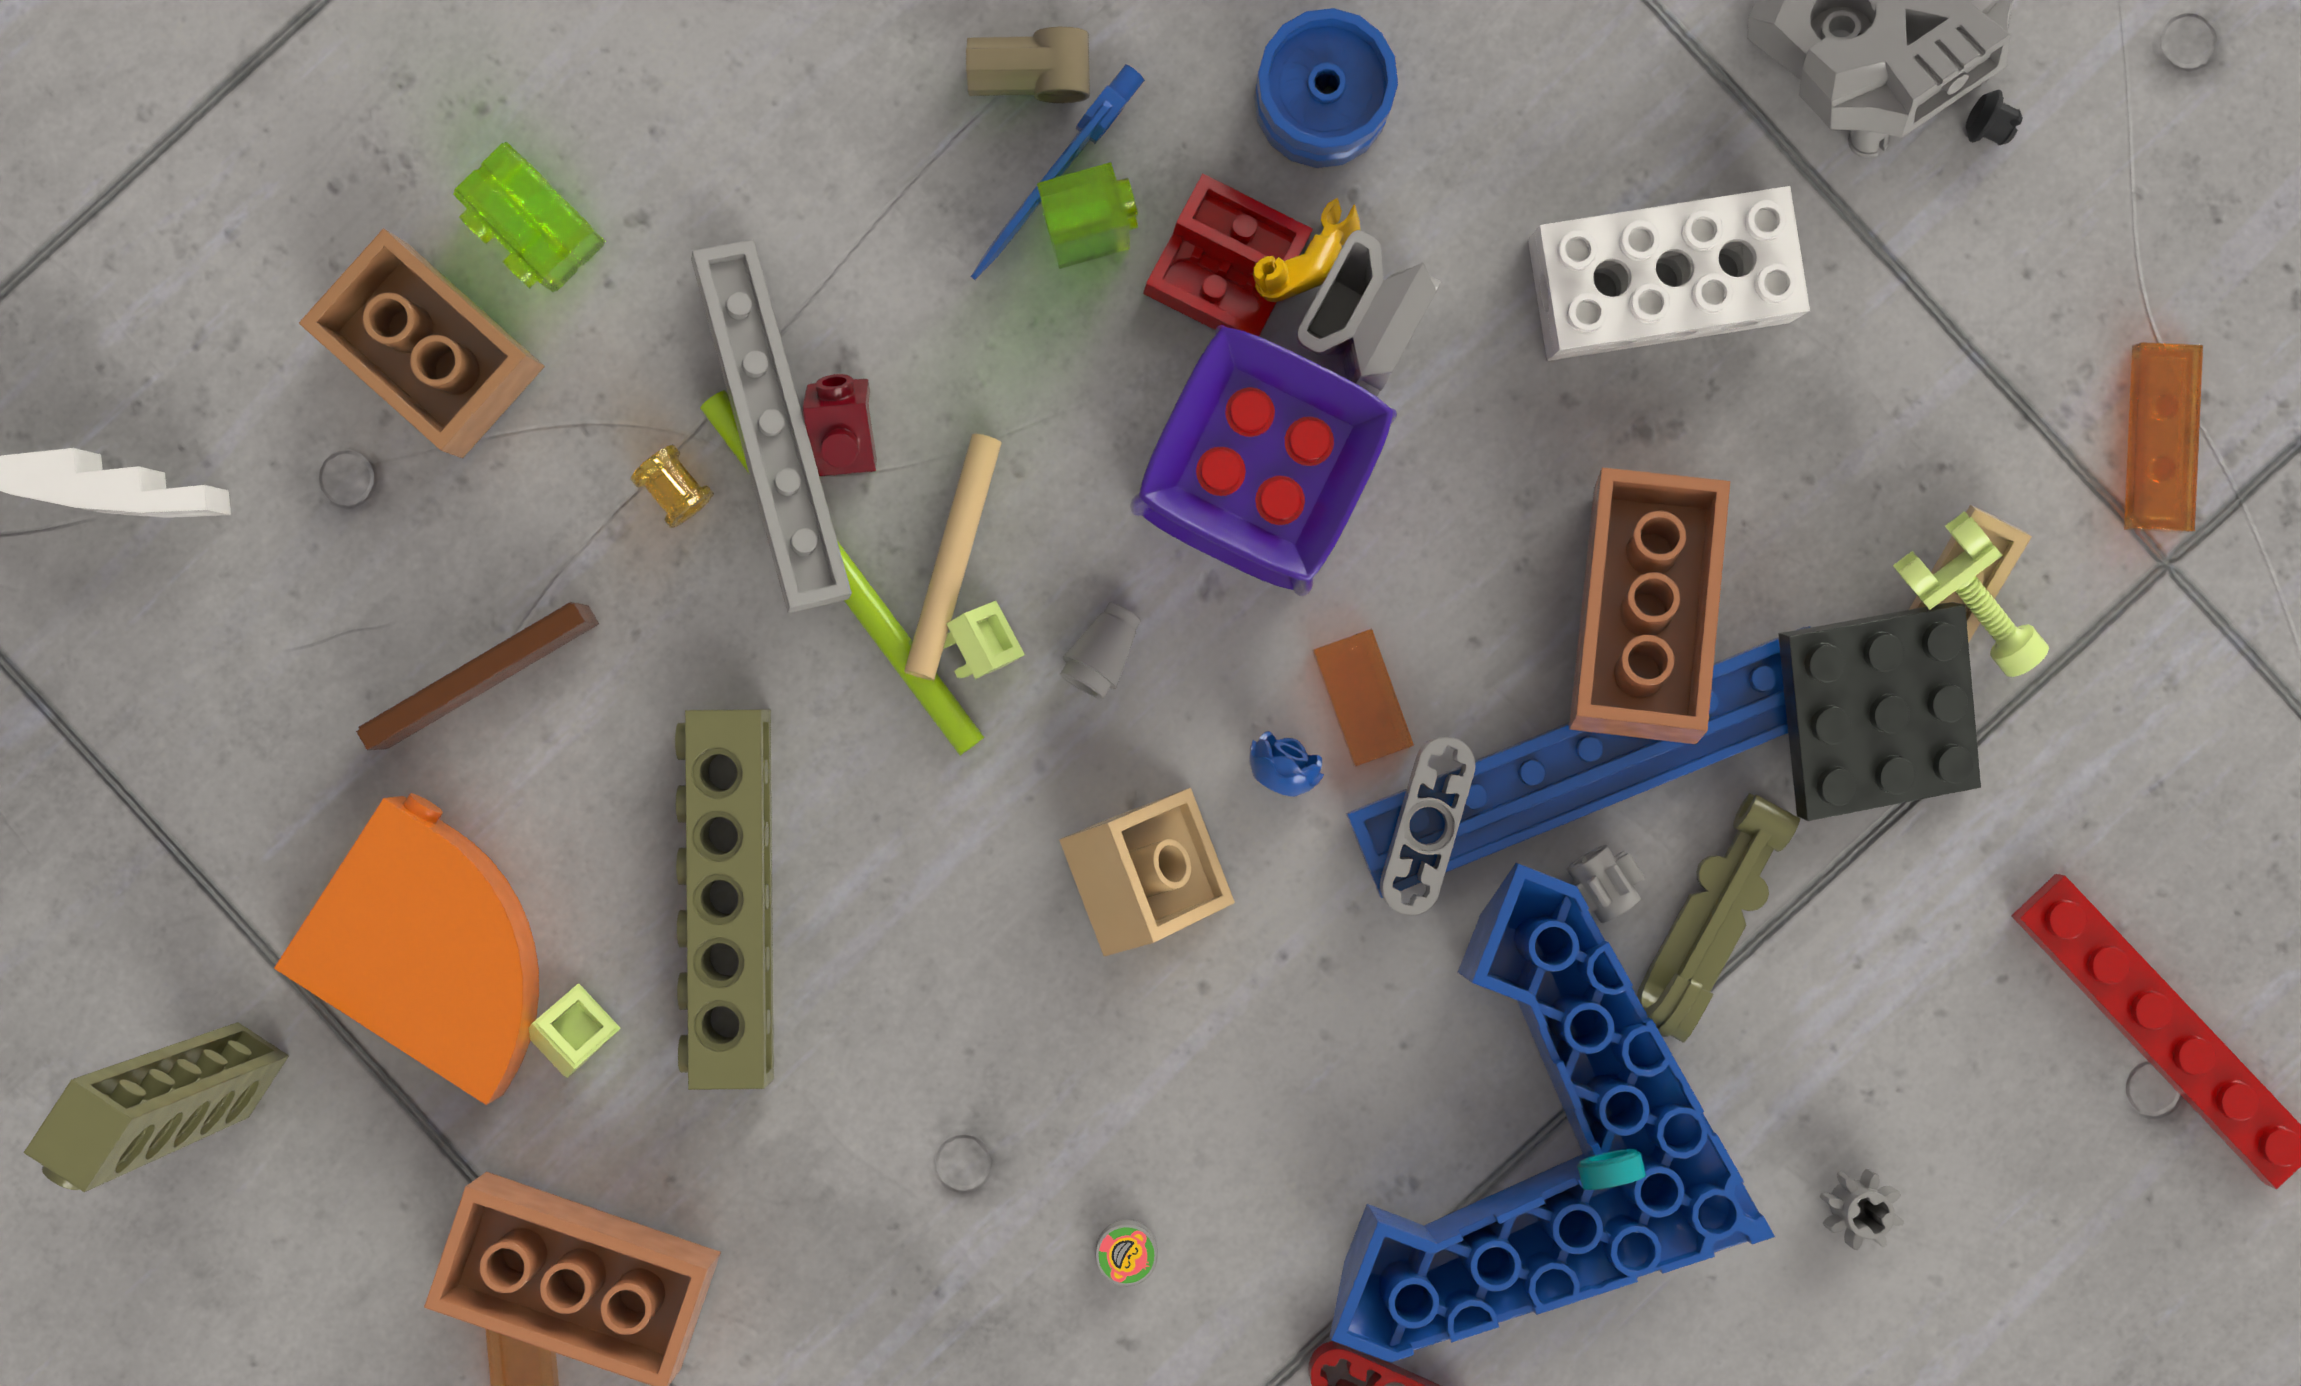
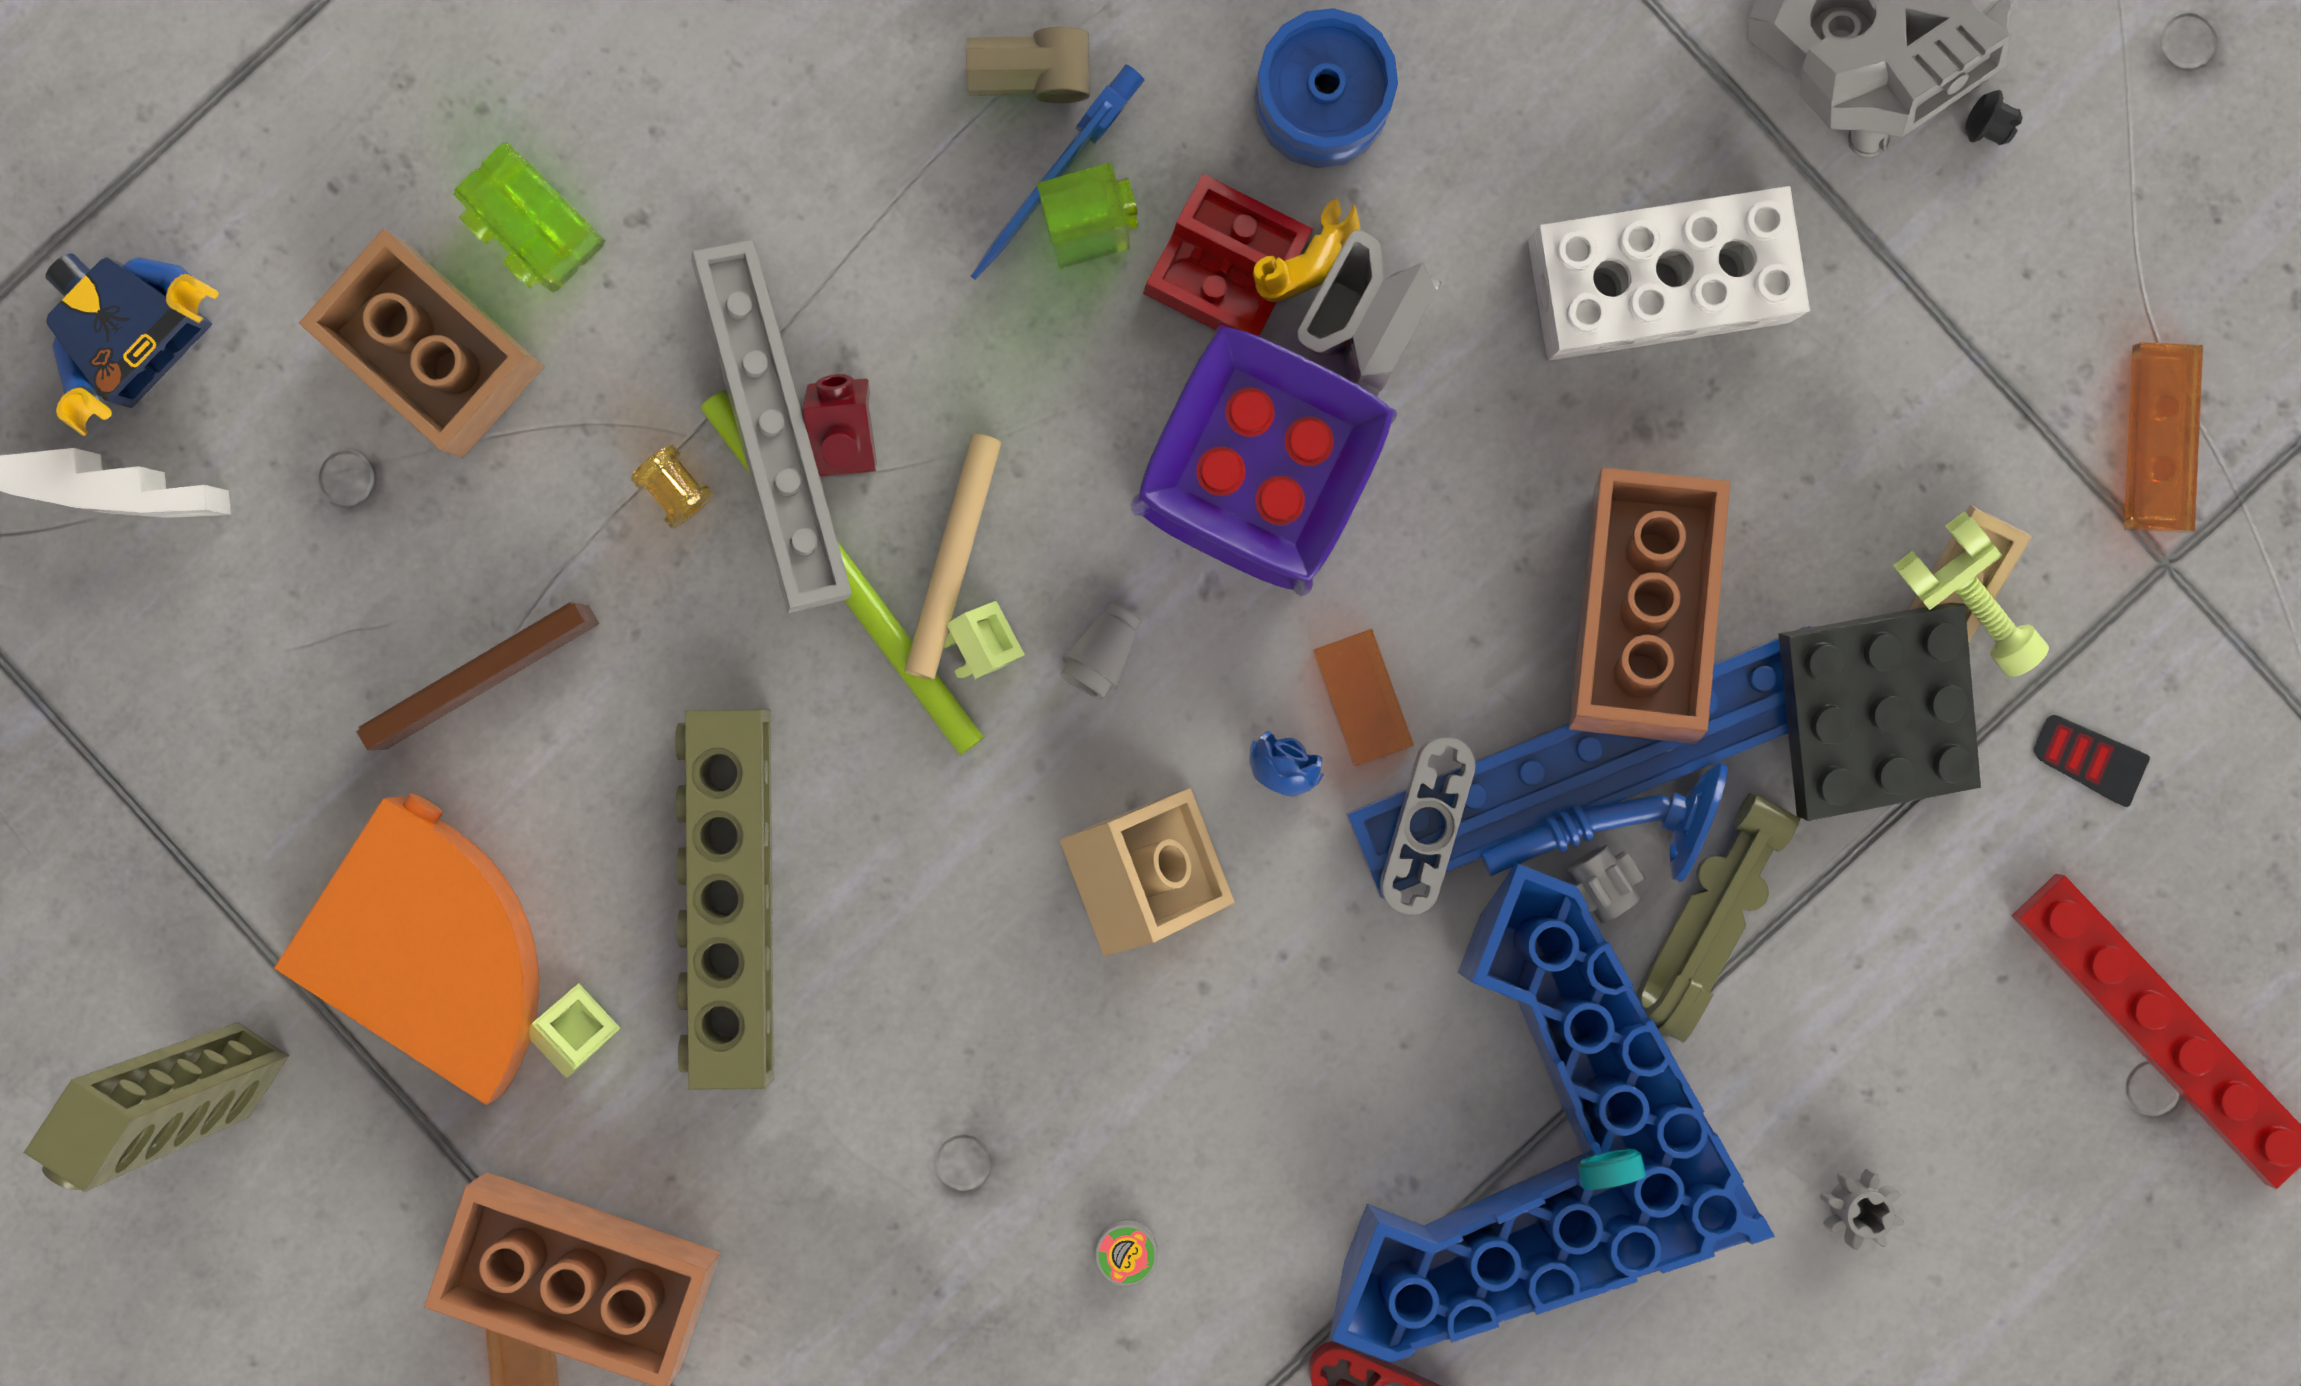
none -> torso [45,253,219,436]
none -> blue dish [1480,762,1728,882]
none -> black sticker [2034,715,2150,807]

